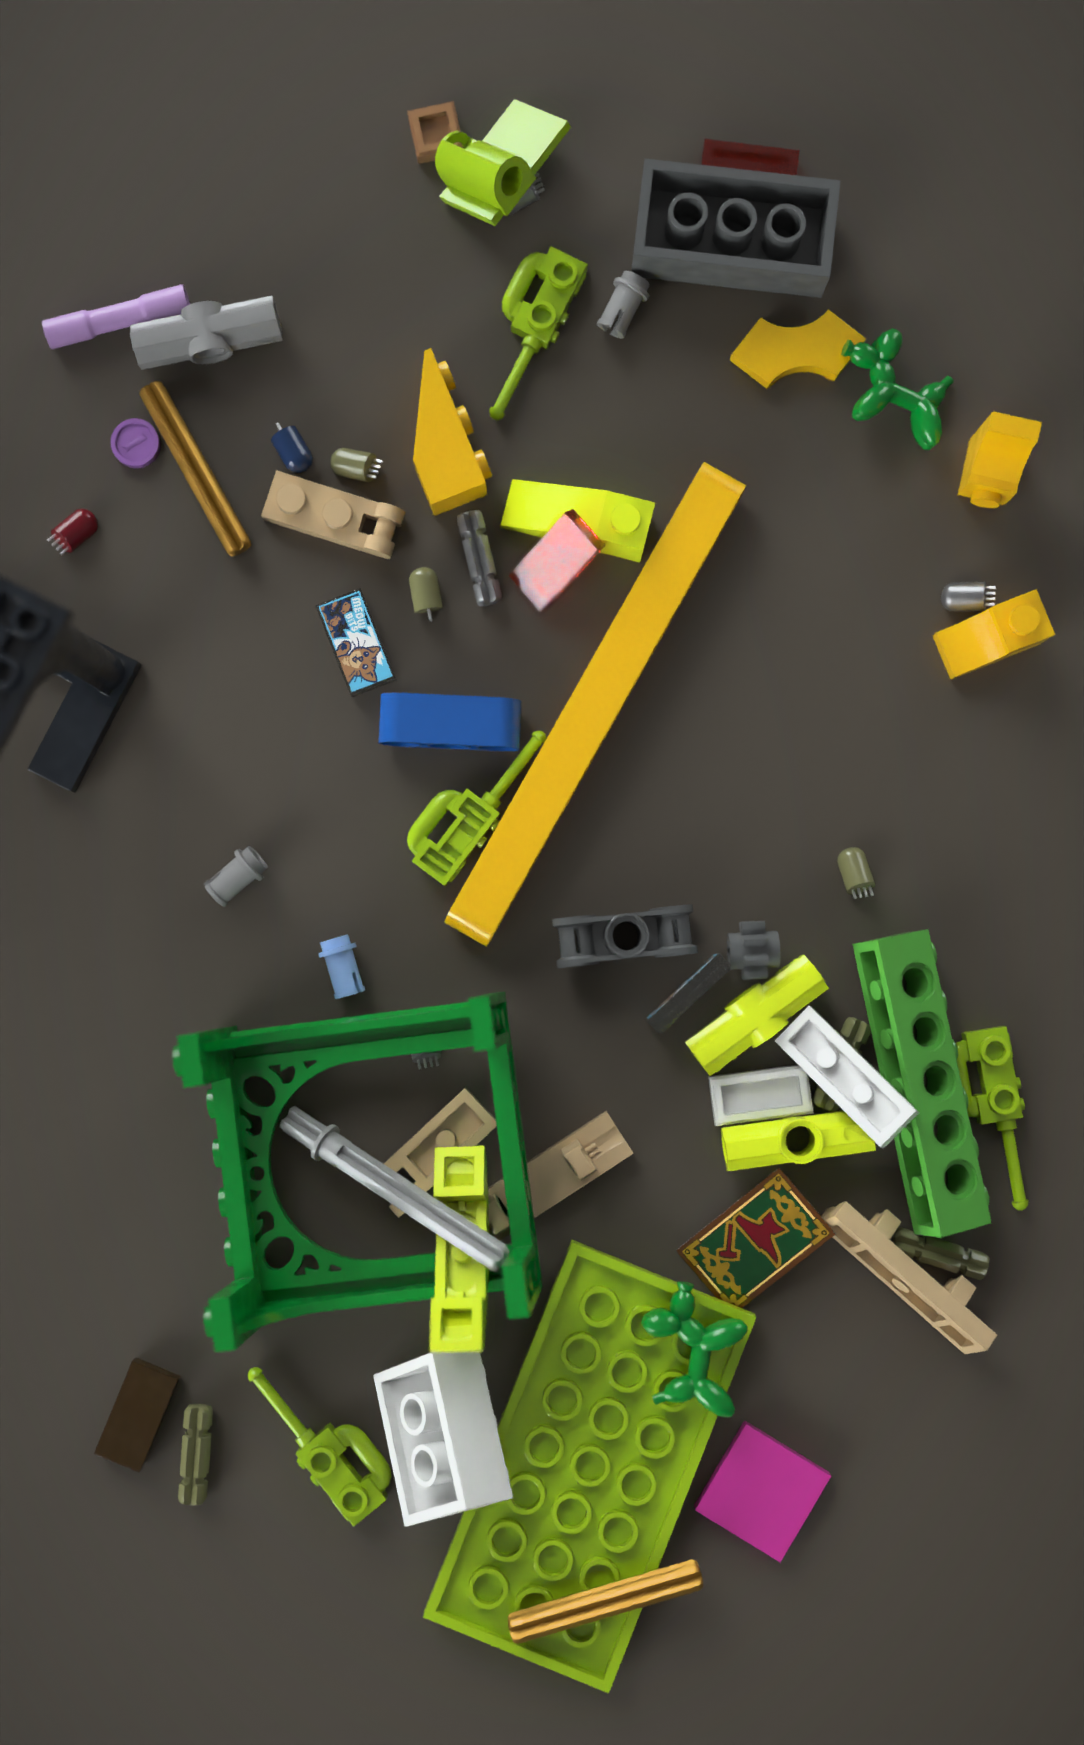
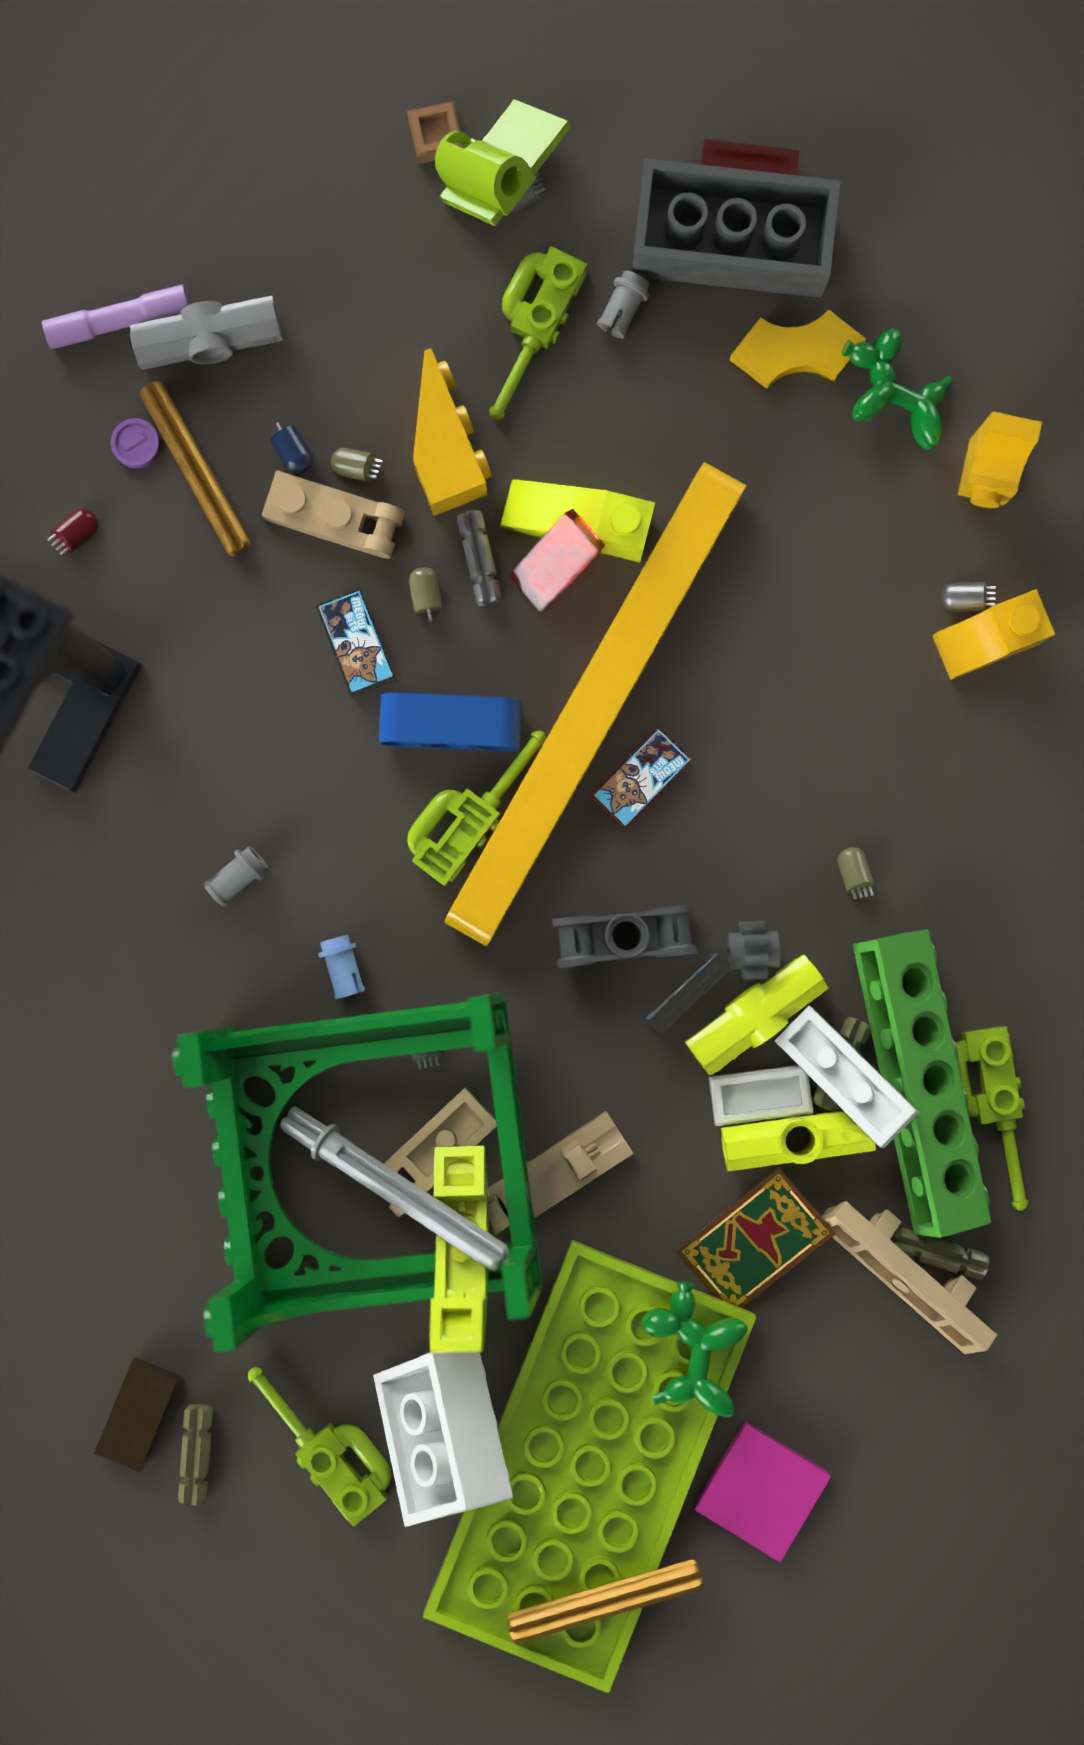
none -> tile [590,726,693,830]

